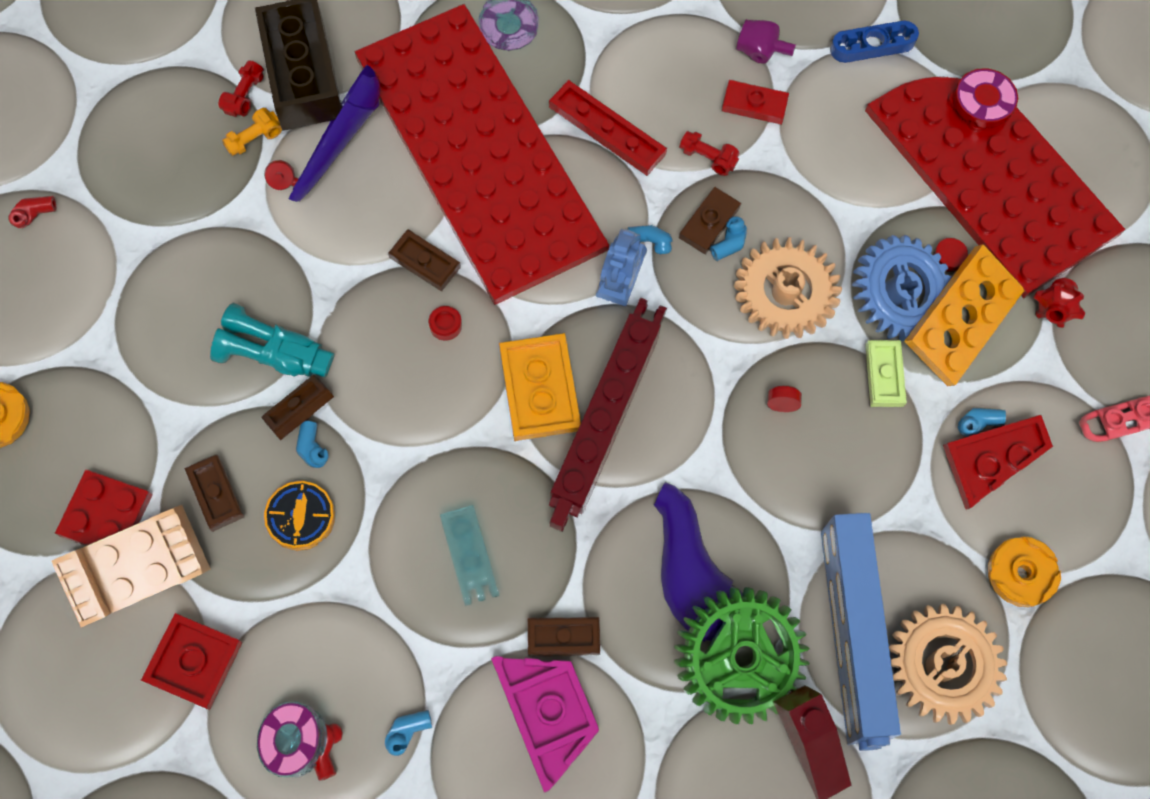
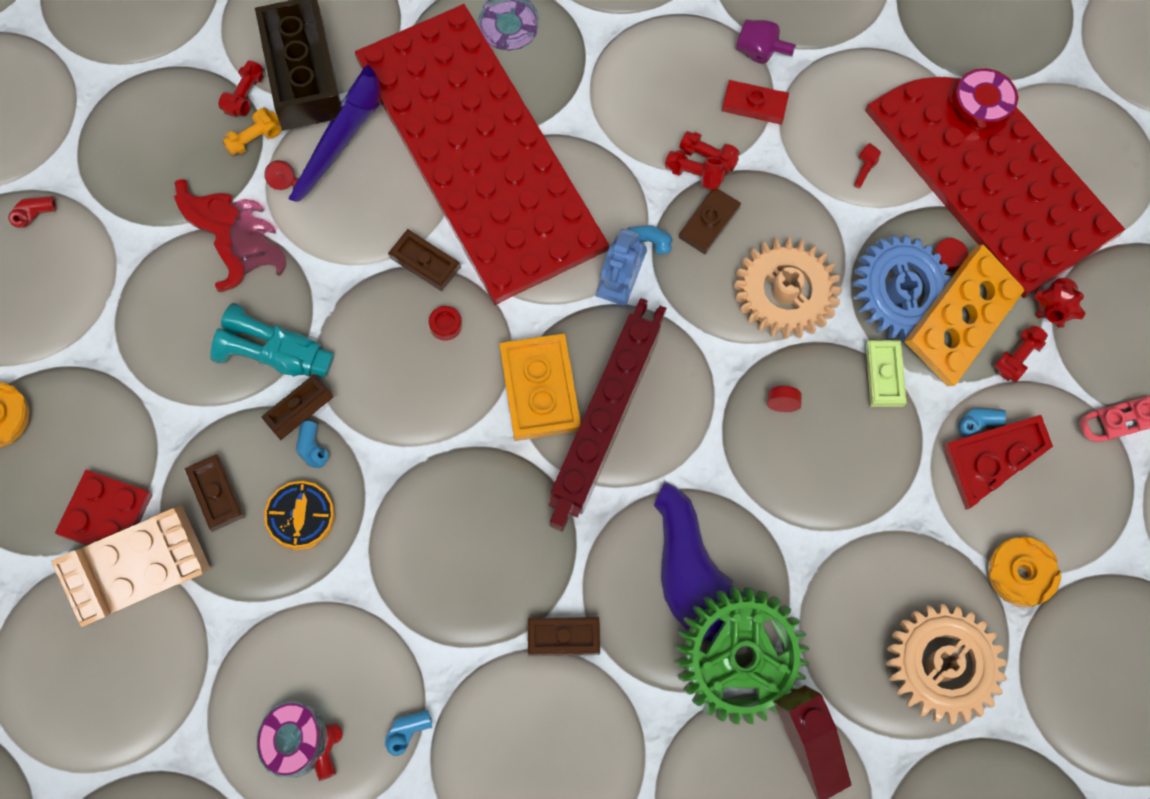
red plate [141,613,243,710] -> none
clear light blue hinge [440,505,499,606] -> none
dark pink wing [491,656,599,793] -> none
red plate [549,80,667,176] -> none
dark azure arm [710,217,747,261] -> none
medium blue brick [821,513,901,751] -> none
blue beam [830,21,919,63] -> none
none -> piece [174,179,286,293]
none -> red bar [665,150,725,189]
none -> red hand [854,143,881,188]
none -> red bar [994,325,1048,383]

